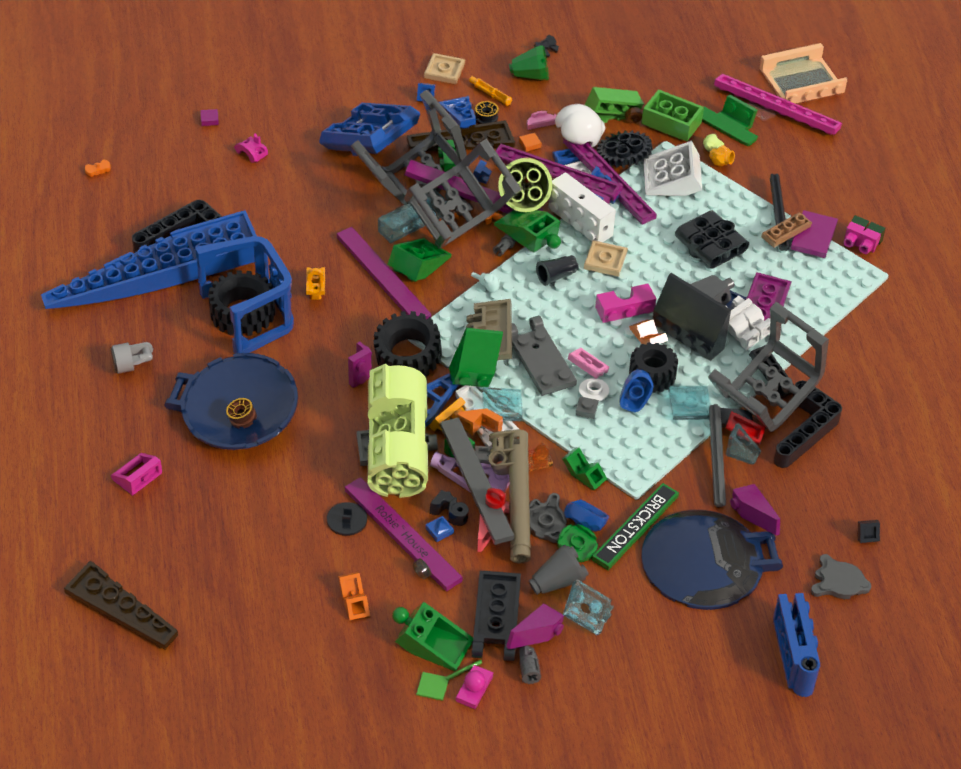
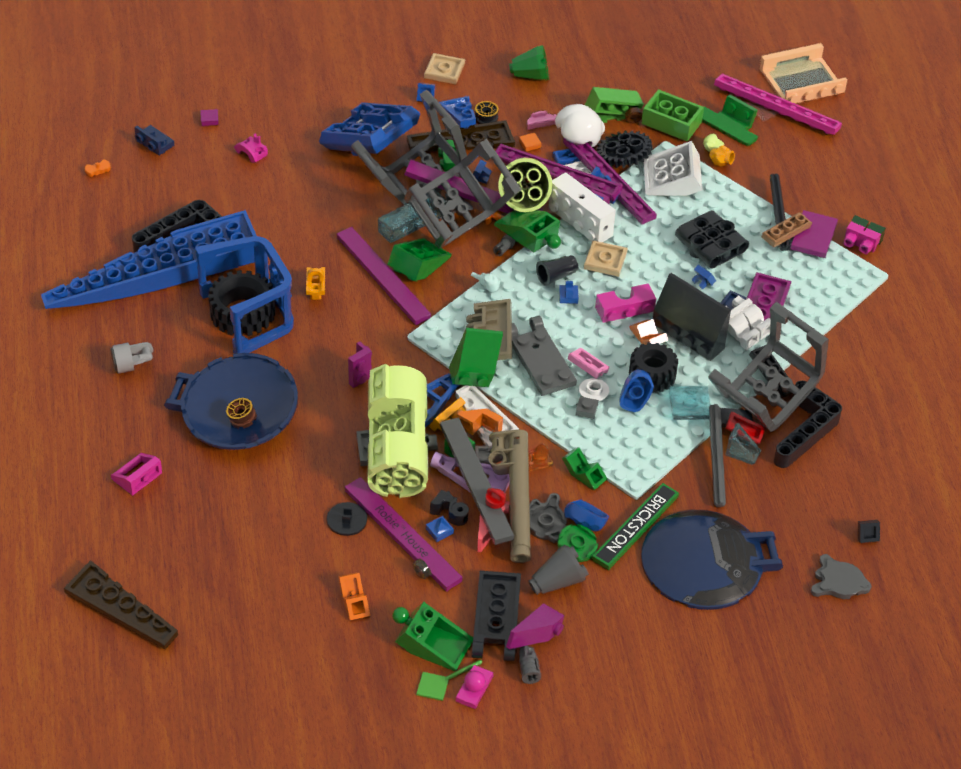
black tyre [373,311,442,377] -> none
light orange piece [469,76,512,106] -> none
clear light blue tile [482,387,523,422] -> none
black piece [534,35,559,58] -> none
clear light blue piece [563,579,614,635] -> none
dark grey torso [691,275,735,305] -> none
magenta slope [730,484,780,535] -> none
blue hinge [773,593,820,697] -> none
none -> dark blue bracket [134,125,175,156]
none -> blue tile [559,281,579,304]
none -> blue tile [692,264,717,289]

